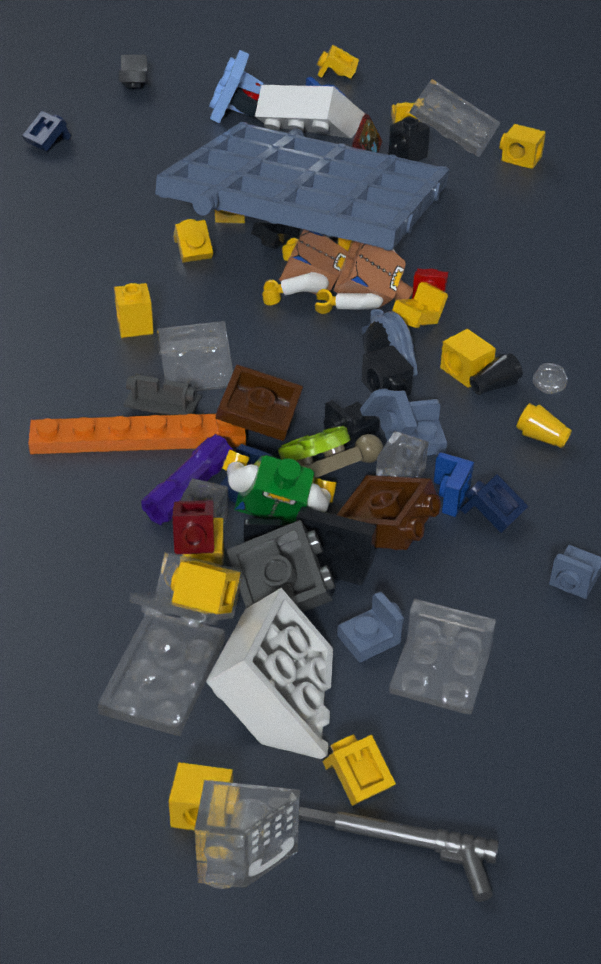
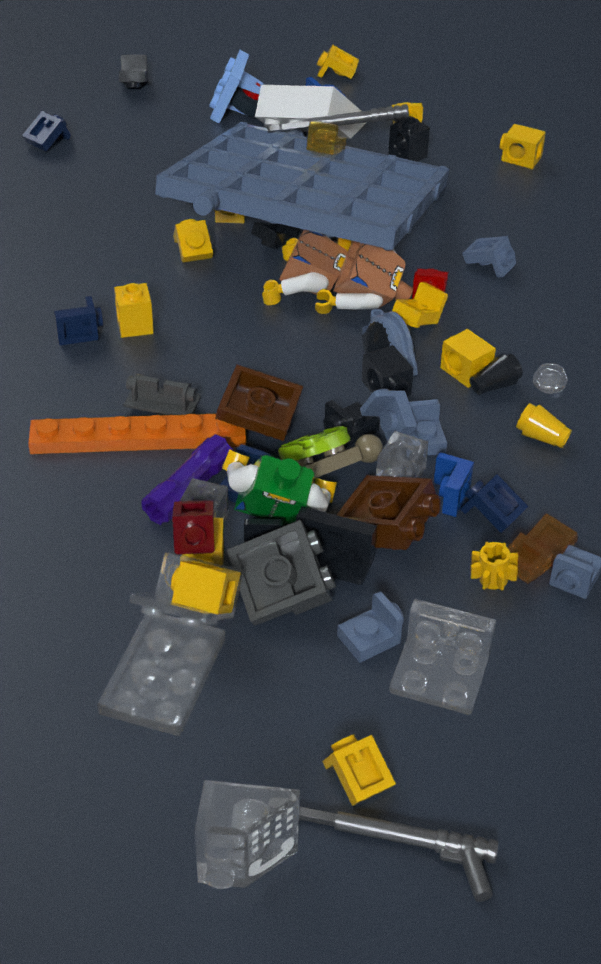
clear bracket [157,321,233,391] -> none
yellow brick [169,762,240,835] -> none
white wedge [206,588,333,759] -> none
slope [352,114,382,153] -> none
clear plate [409,79,500,157] -> none
none -> dark blue bracket [54,296,103,346]
none -> flat silver piece [267,104,409,132]
none -> clear yellow bracket [306,120,346,155]
none -> sand blue bracket [462,236,516,277]
none -> yellow gear [470,542,518,591]
none -> clear orange slope [508,513,578,584]

